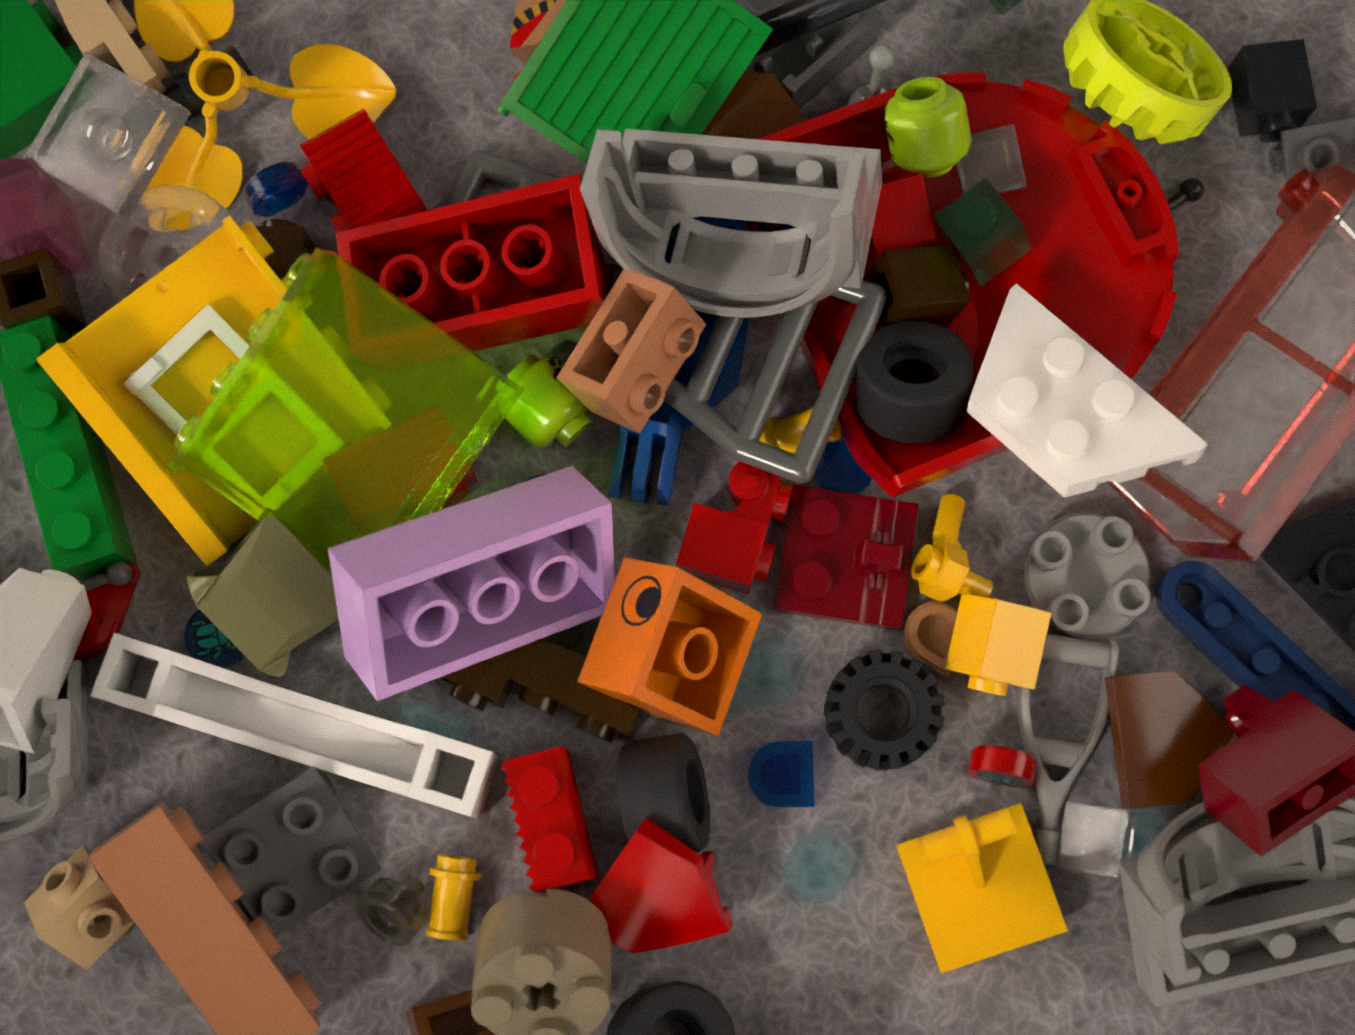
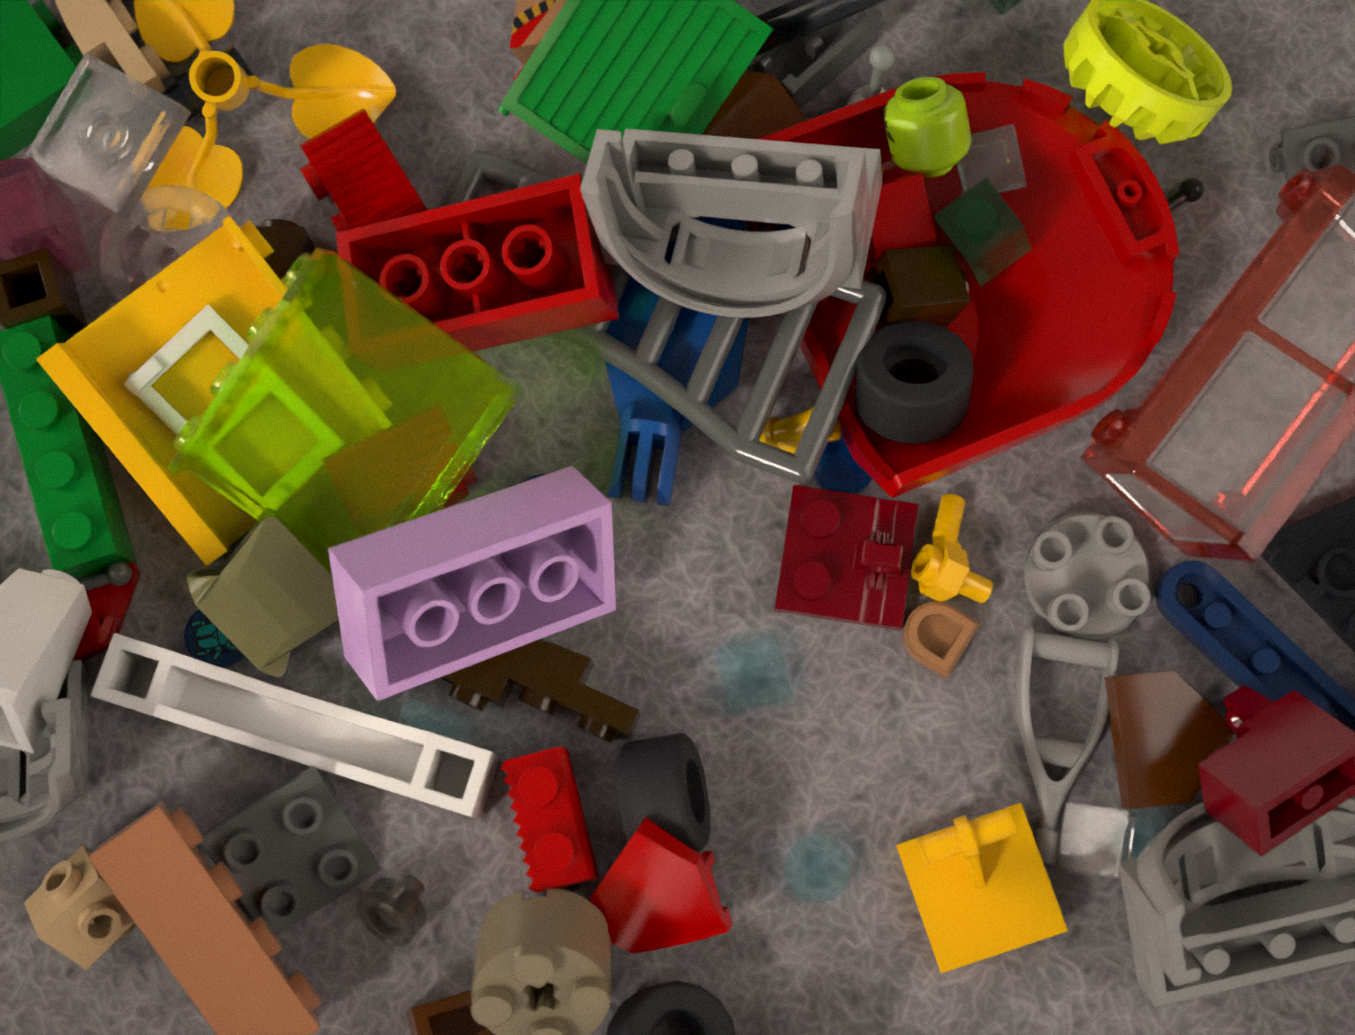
clear blue tile [242,161,308,217] -> none
yellow pin [426,854,482,941] -> none
lime head [498,354,592,448] -> none
nougat brick [556,269,706,434] -> none
orange brick [577,557,762,737] -> none
red brick [676,461,793,594] -> none
clear blue tile [748,741,814,808] -> none
black tyre [824,650,945,771] -> none
yellow brick [945,593,1051,697] -> none
white wing [967,284,1208,498] -> none
red tile [968,745,1037,788] -> none
black brick [1227,39,1317,143] -> none

